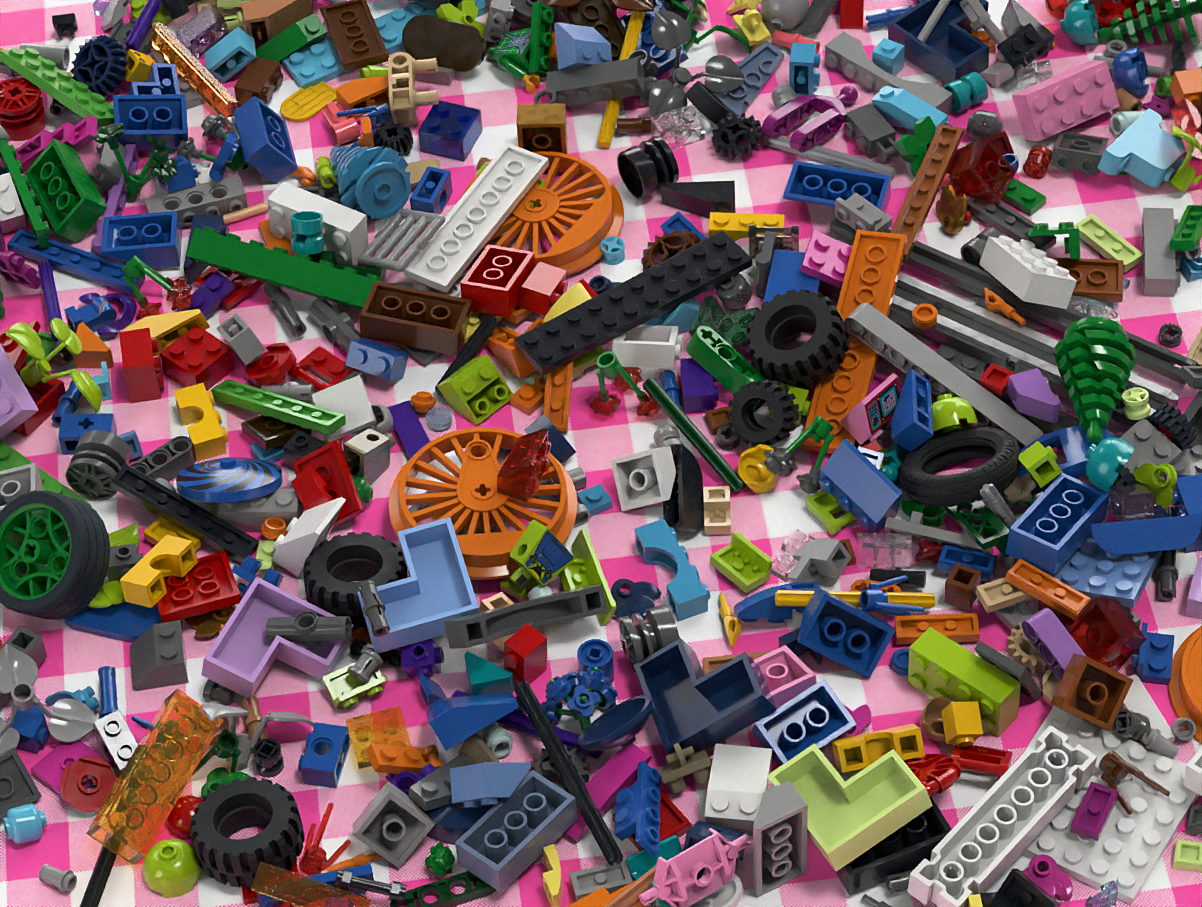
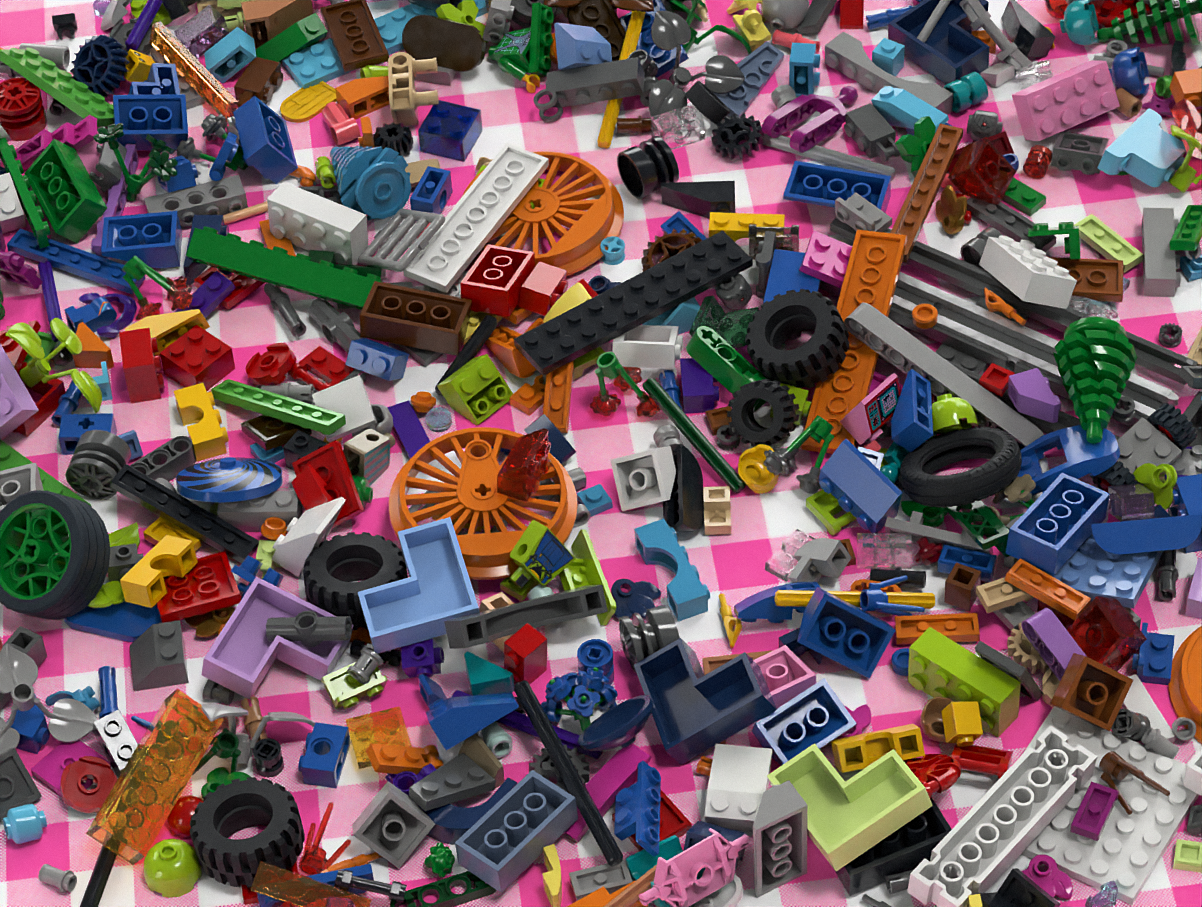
light grey brick [216,313,266,365] -> none
teal wheel [290,211,324,255] -> none
blue plant [336,103,393,148] -> none
dark grey pin [358,581,390,637] -> none
medium blue slope [450,762,531,808] -> none
pearl gold brick [516,103,568,154] -> none
dark tan hips [657,743,712,794] -> none
lime bracket [709,531,773,593] -> none
light grey axle [980,484,1016,528] -> none
black bracket [996,22,1054,70] -> none
lime brick [1018,441,1063,488] -> none
teal cylinder [1084,437,1135,492] -> none
light aqua cone [1111,110,1145,135] -> none
yellowish green wheel [1122,388,1151,420] -> none

